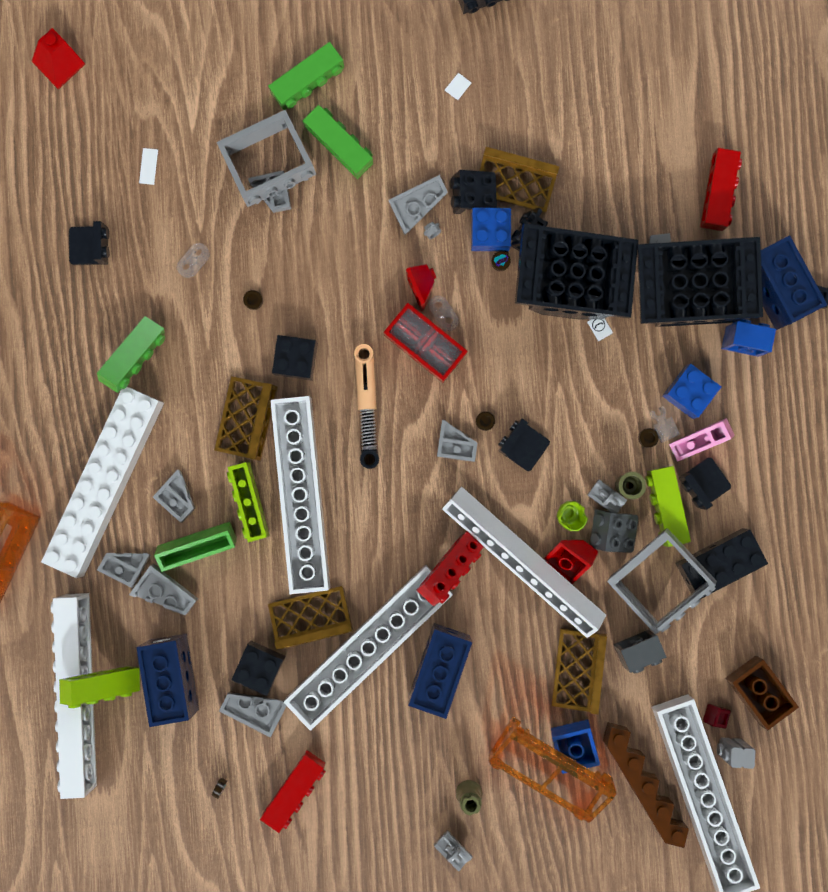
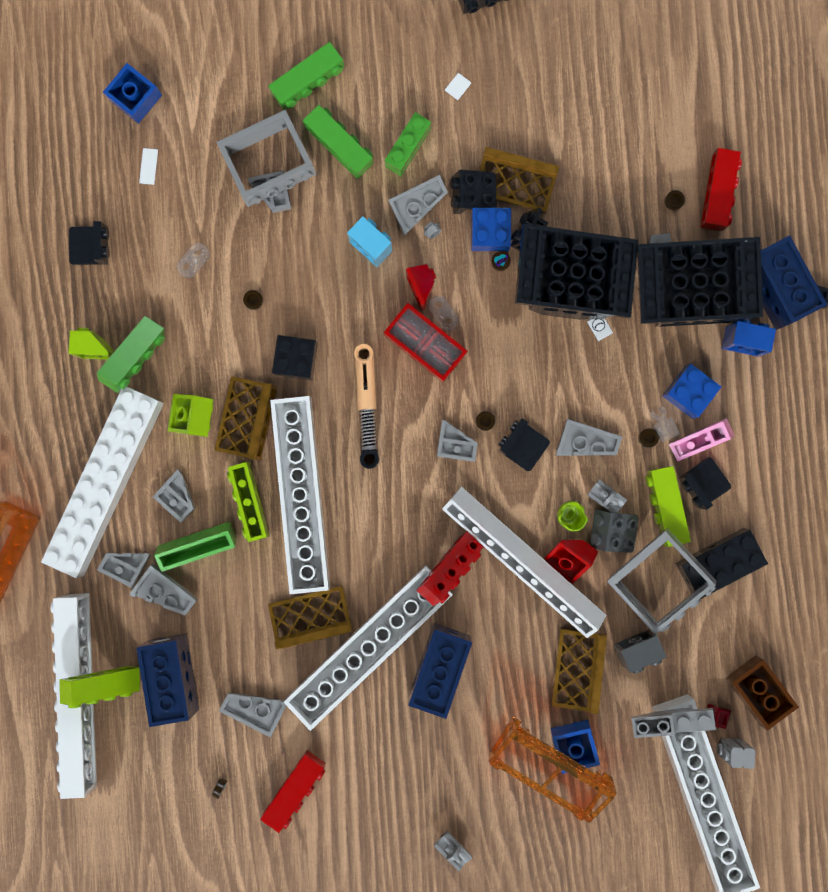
red slope [32,28,85,89] -> none
black brick [231,641,286,696] -> none
olive plant [456,780,482,816] -> none
reddish brown brick [603,722,689,848] -> none
olive plant [615,472,646,499] -> none
none -> lime slope [69,327,115,360]
none -> blue brick [103,63,162,124]
none -> lime slope [167,394,213,437]
none -> medium azure brick [347,216,392,267]
none -> bright green brick [385,112,431,177]
none -> light grey wing [555,419,622,456]
none -> light grey slope [631,707,716,738]
none -> dark brown tile [665,190,685,211]

